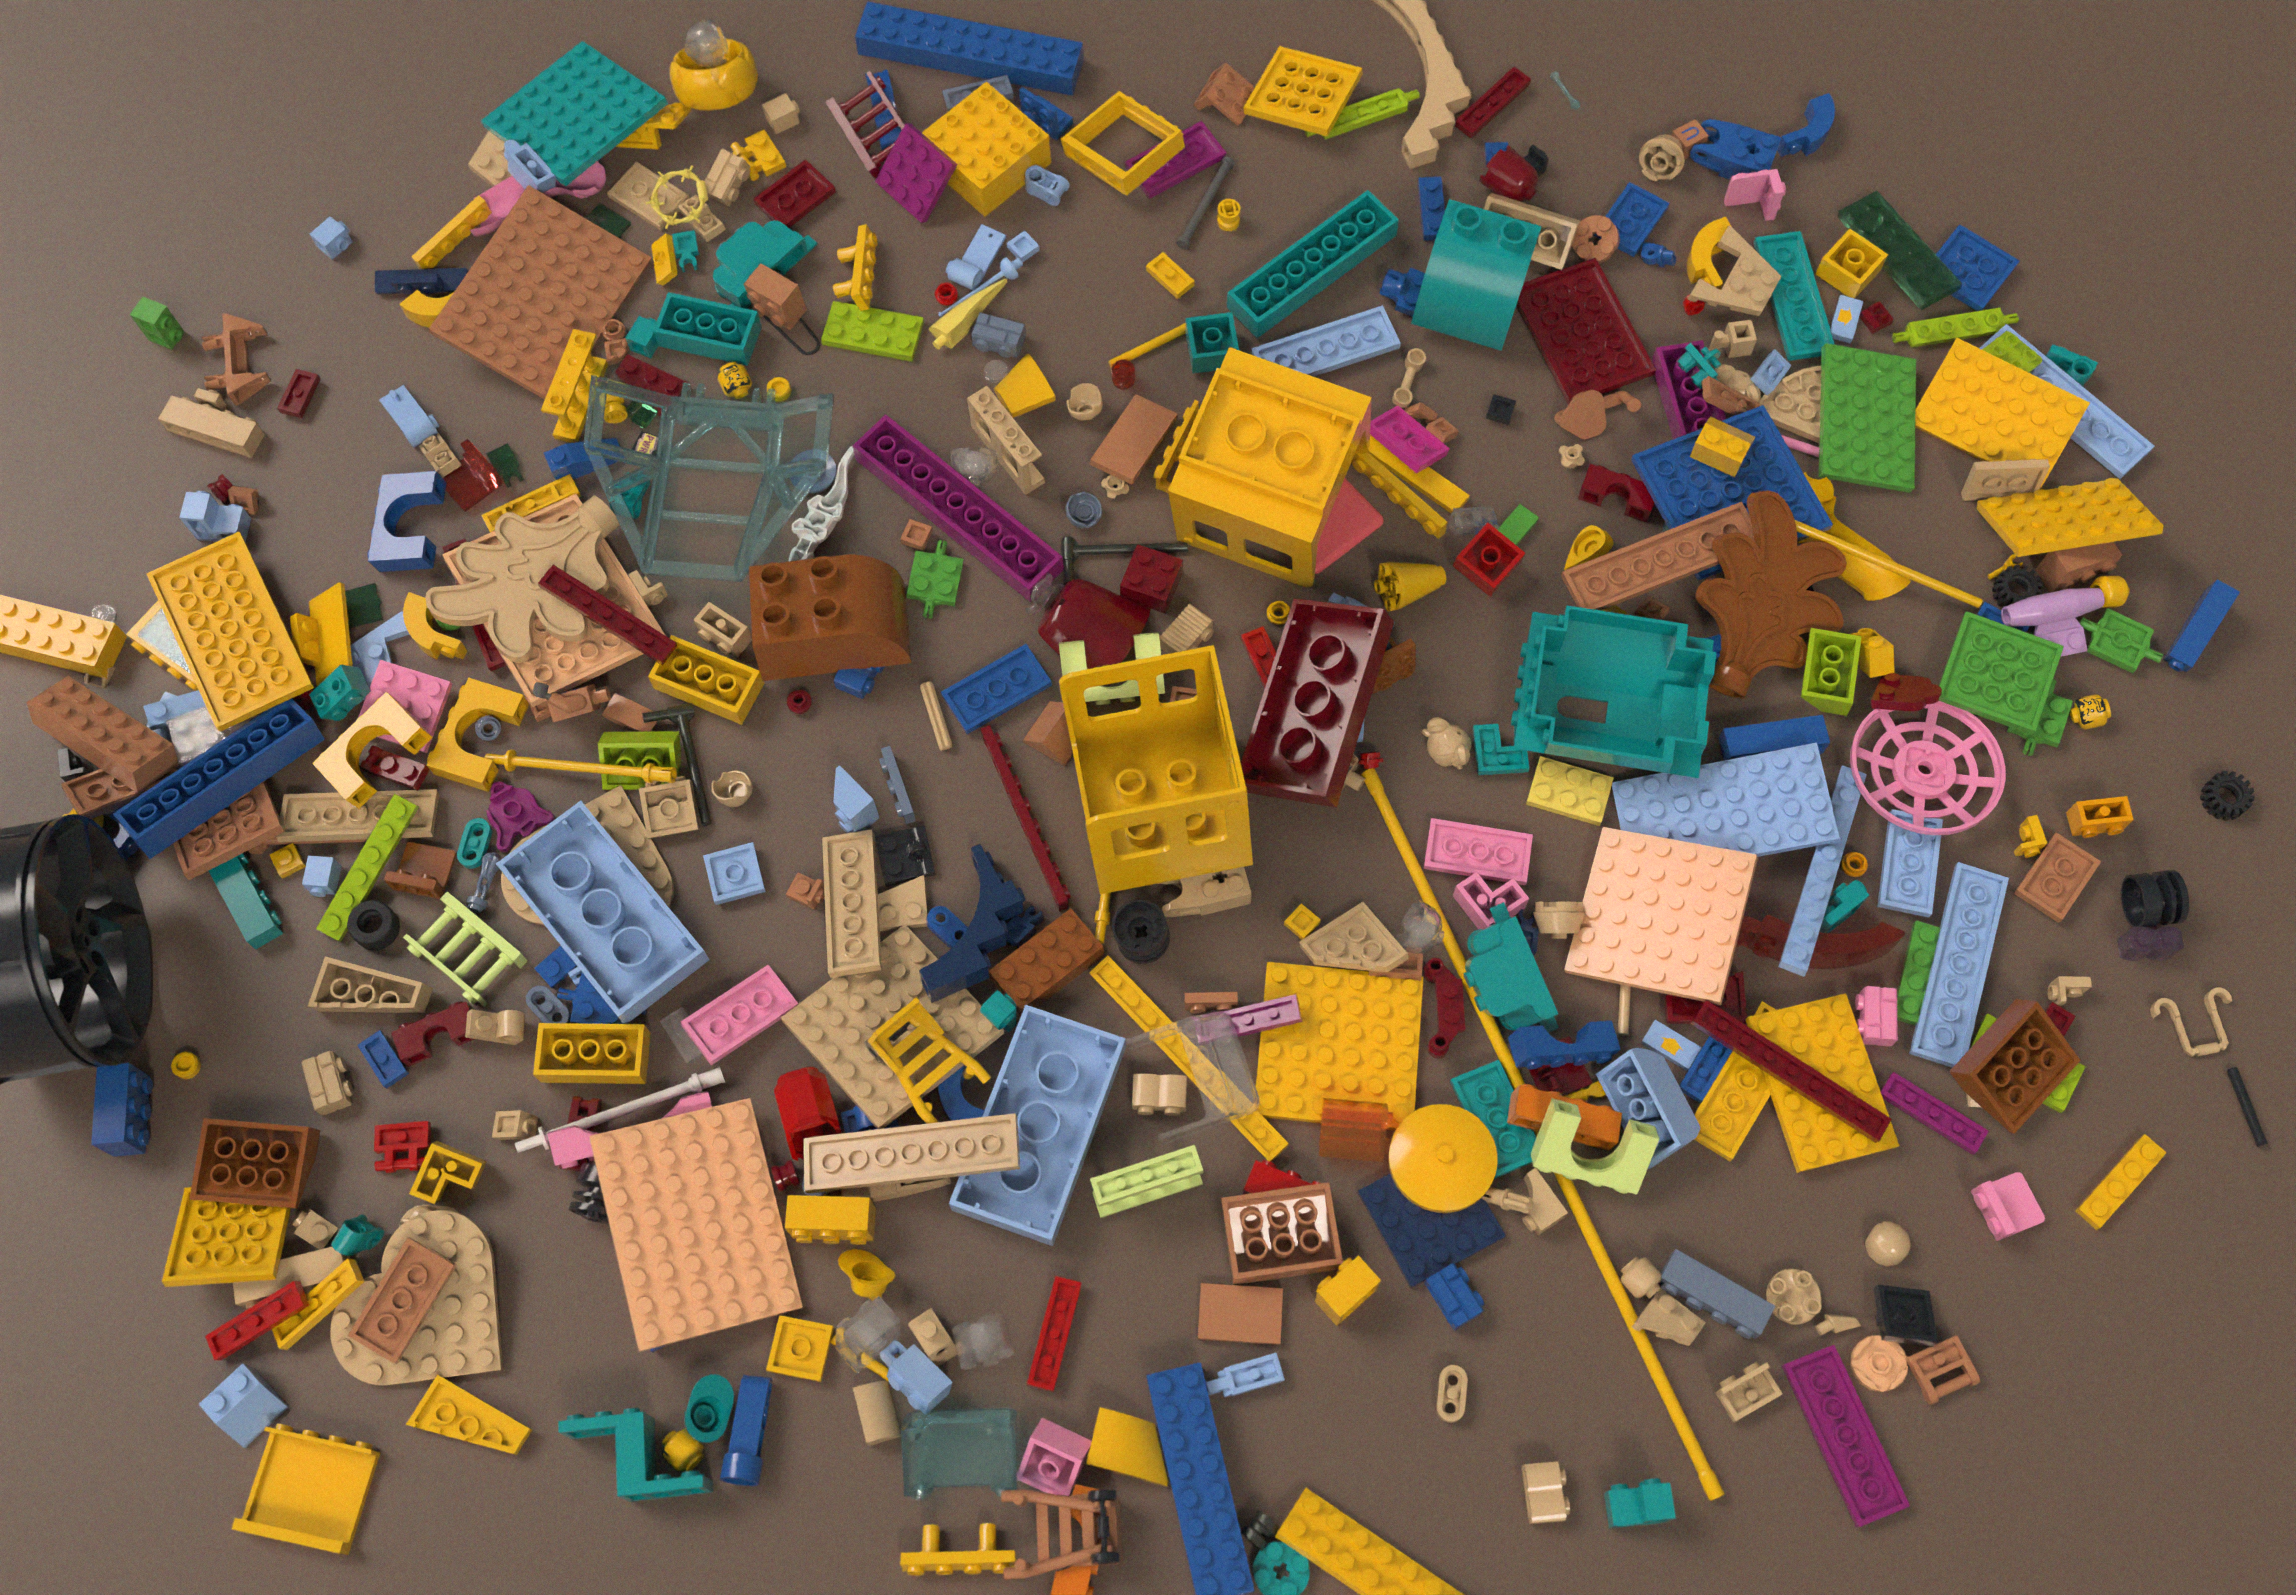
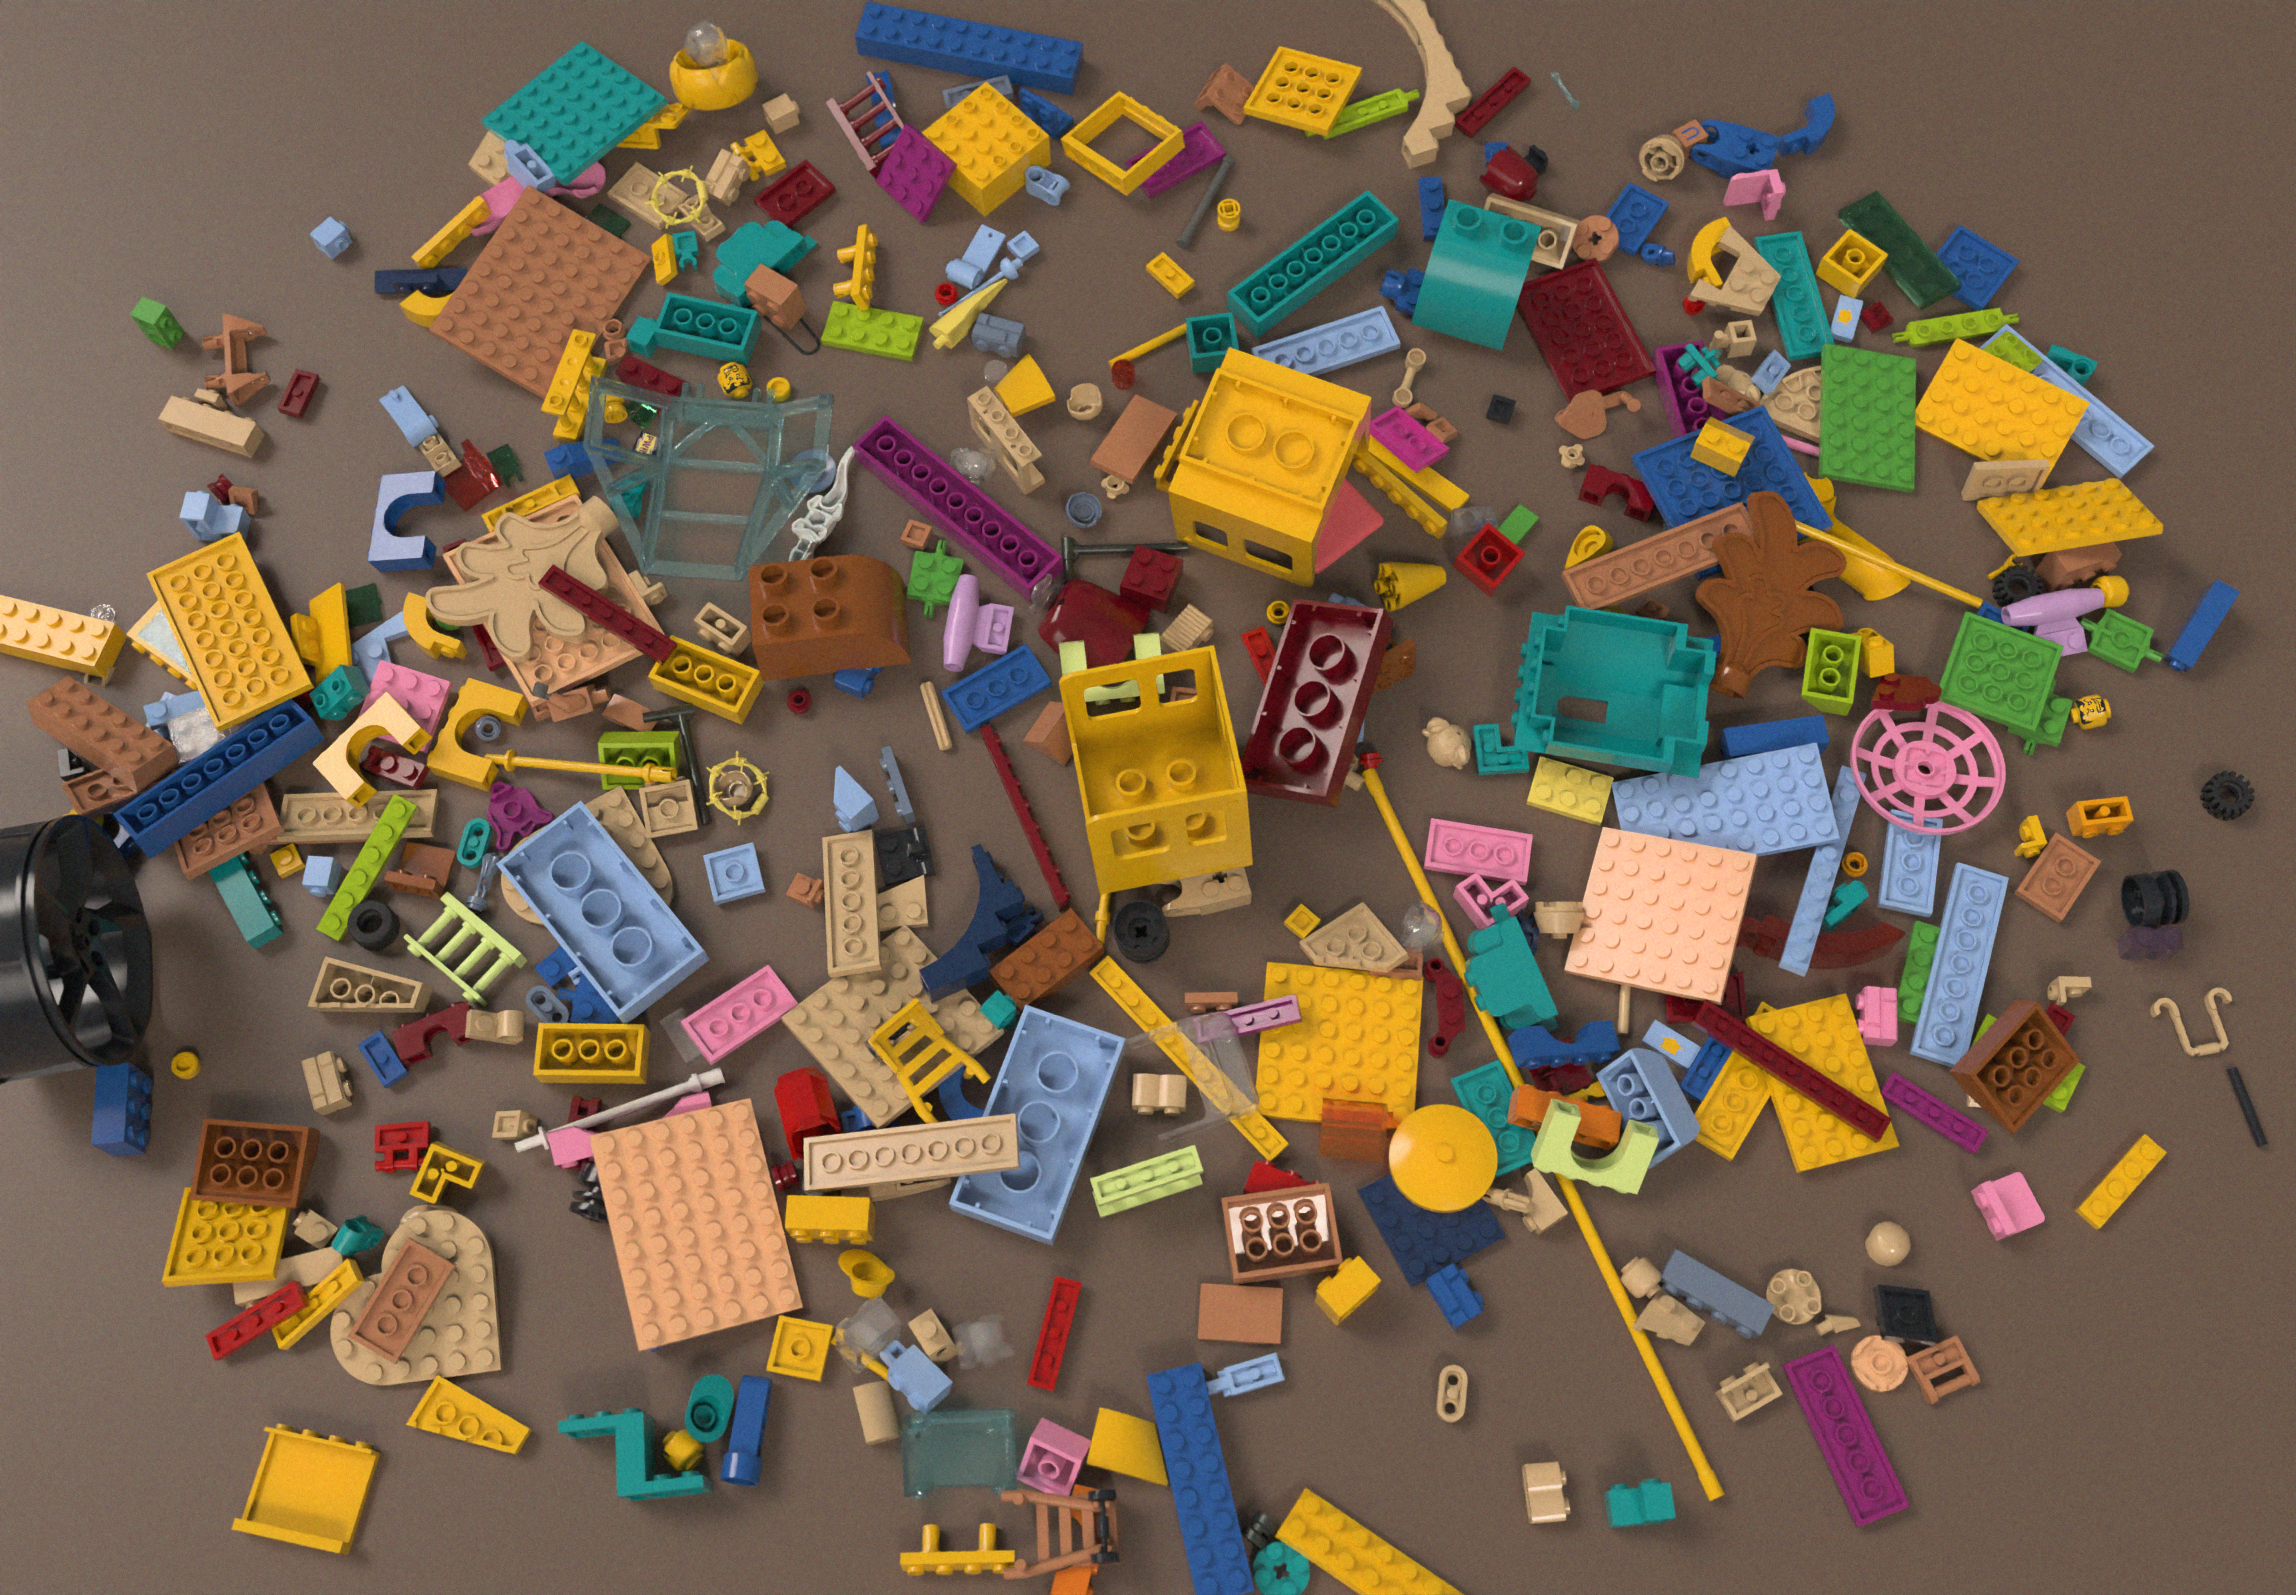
light blue slope [199,1363,288,1448] -> none
blue plate [926,906,968,949] -> none
none -> light yellow piece [706,751,769,825]
none -> lavender plate [943,574,1014,672]

